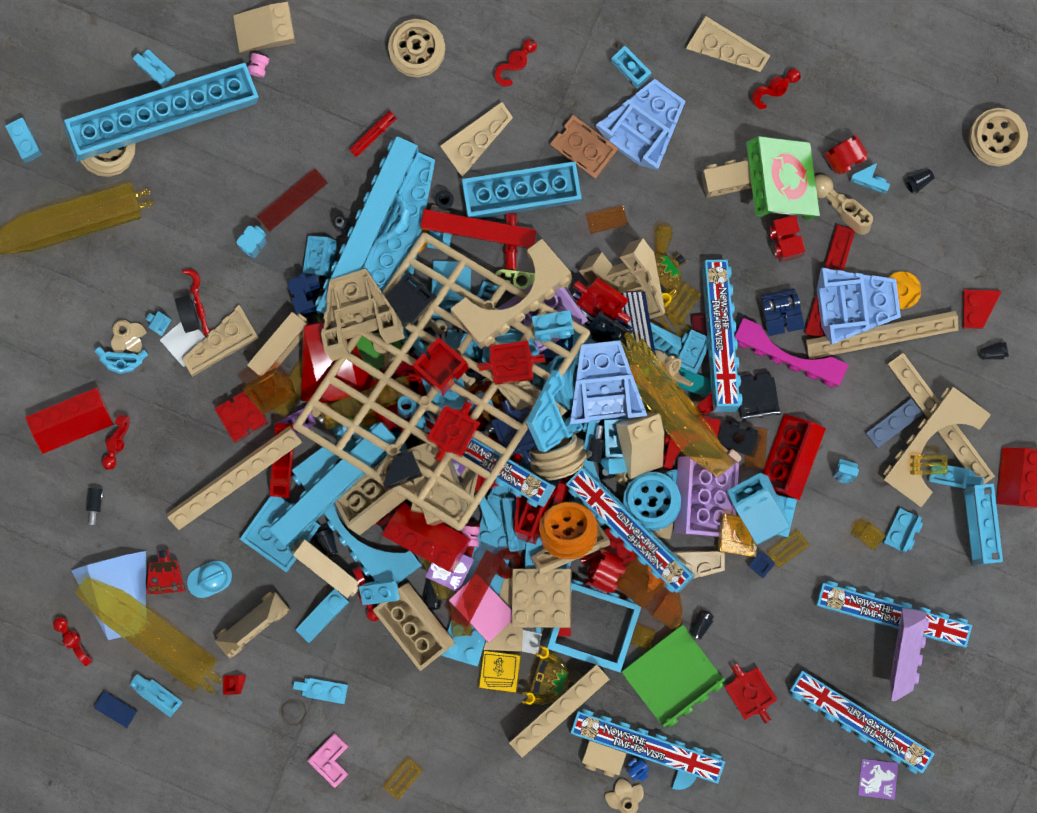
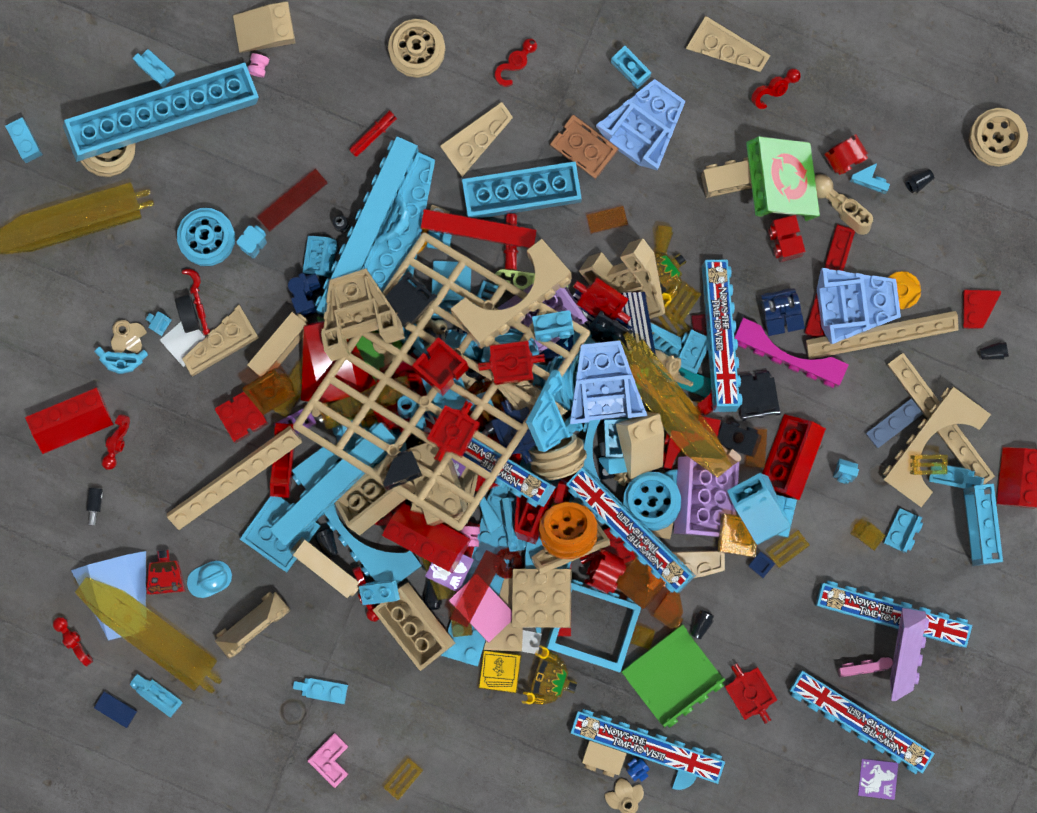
red slope [223,675,246,695] -> none
medium azure slope [296,589,350,643] -> none
black cone [435,190,454,209] -> none
tan arch [509,665,610,758] -> none
black piece [587,425,605,463] -> none
none -> medium azure wheel [177,208,235,266]
none -> bright pink hinge [838,657,893,678]

